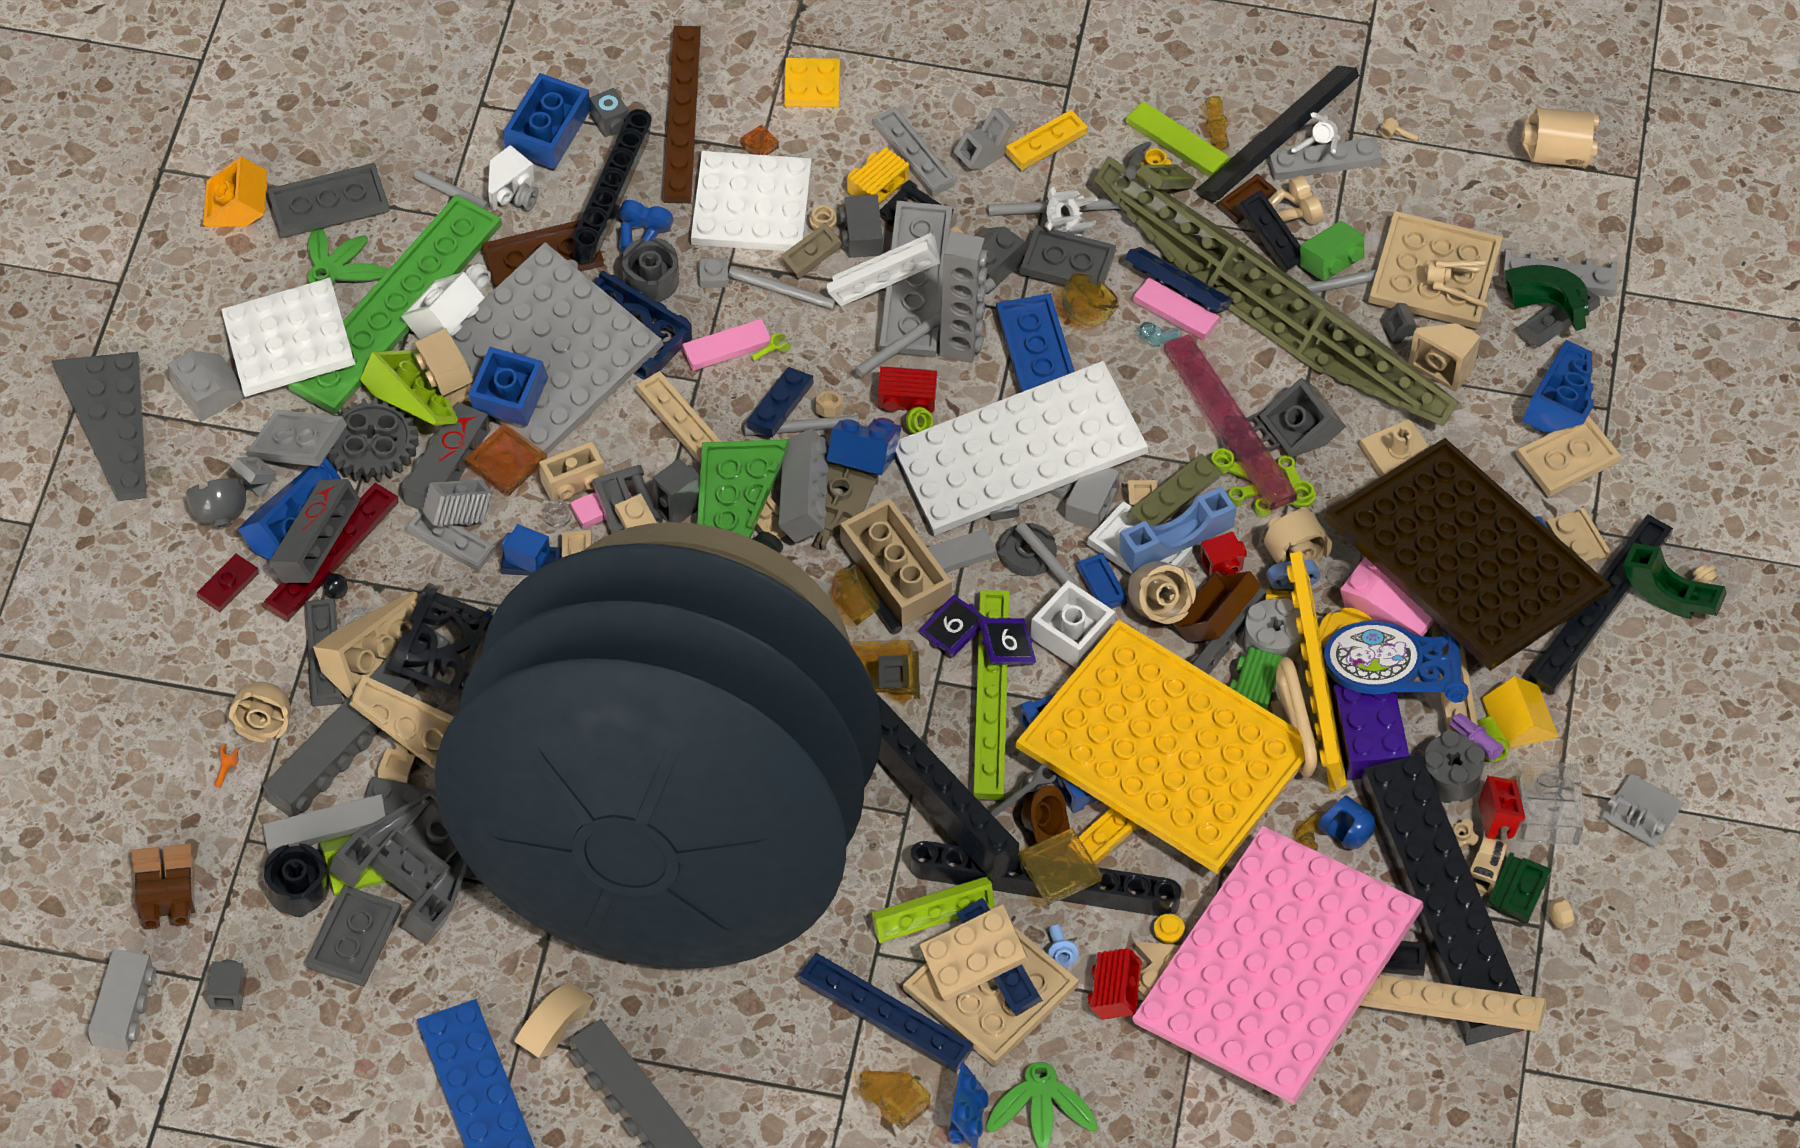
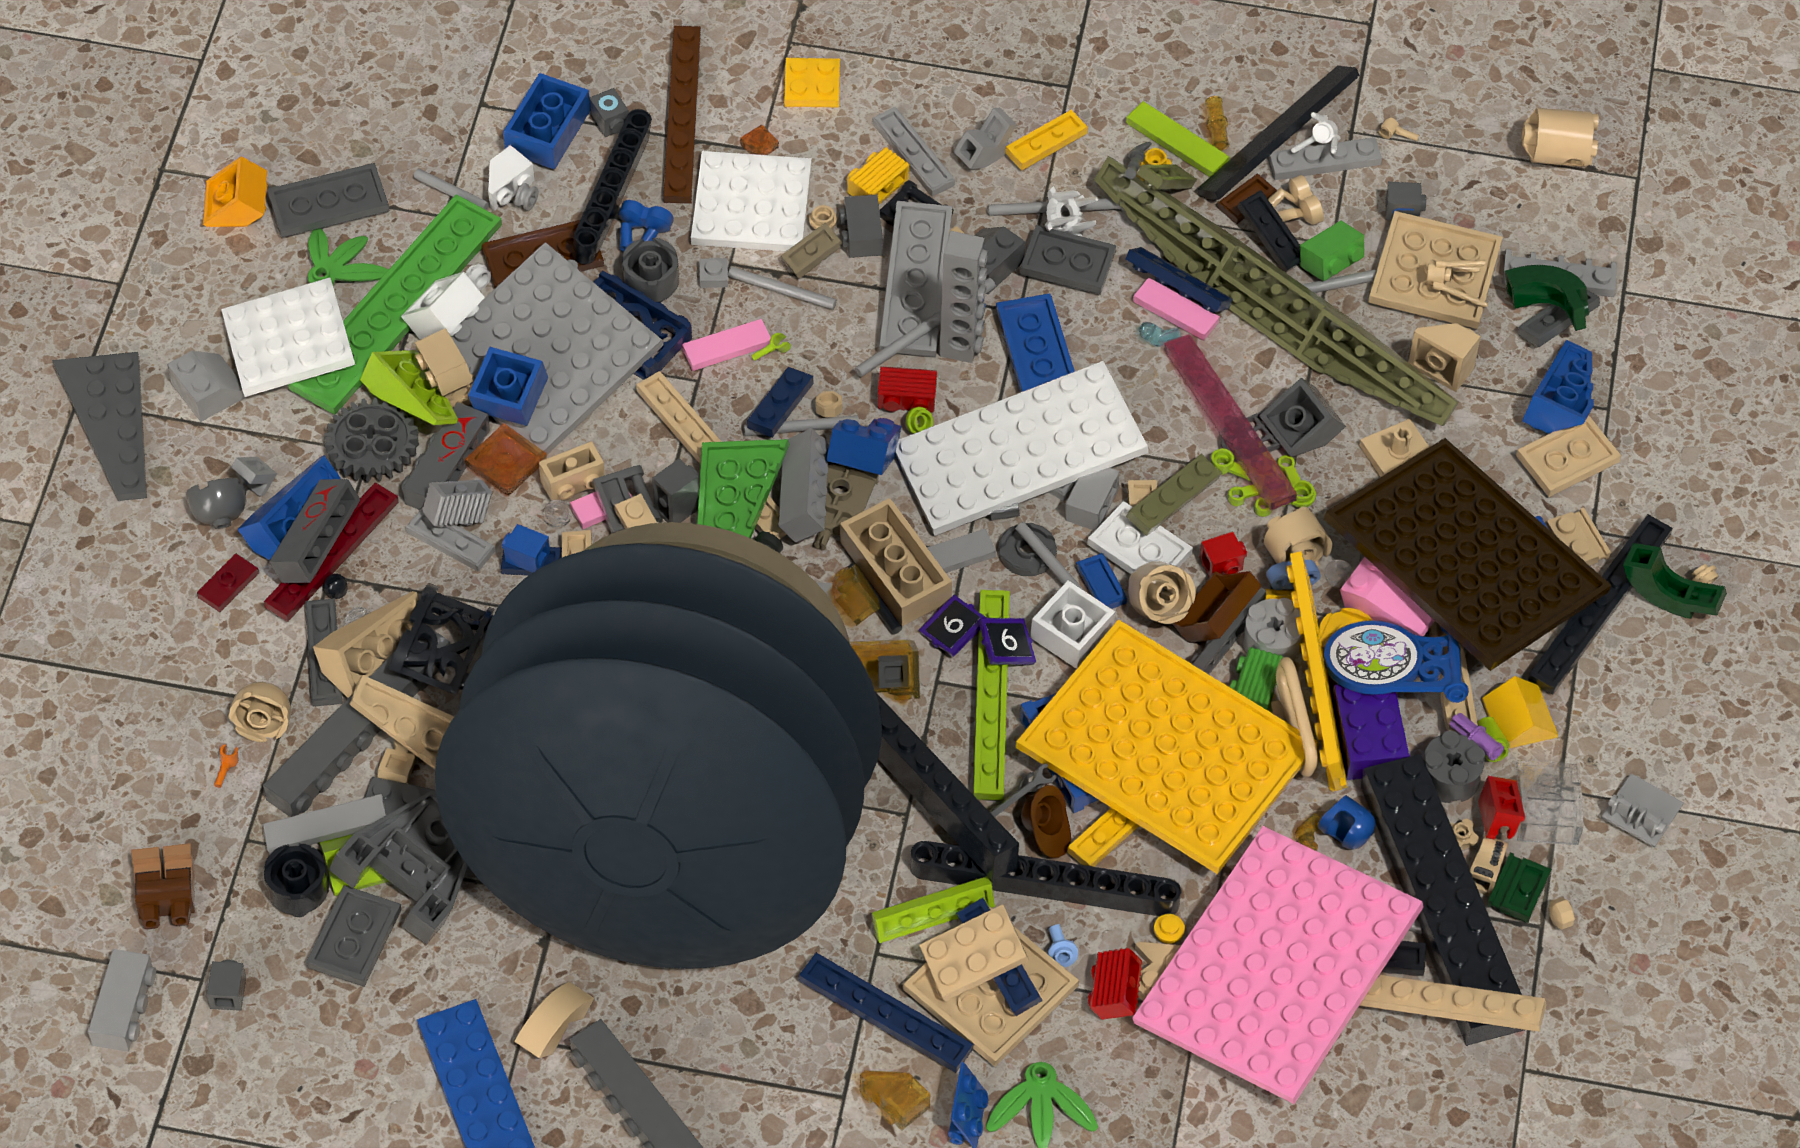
light grey plate [247,410,347,467] -> none
white fence [827,233,940,306] -> none
clear yellow tile [1018,828,1102,905] -> none
clear yellow cylinder [1061,272,1119,326] -> none
medium blue arch [1118,486,1236,572] -> none
dark grey tile [1382,302,1420,343] -> none
none -> dark grey brick [1385,181,1427,221]

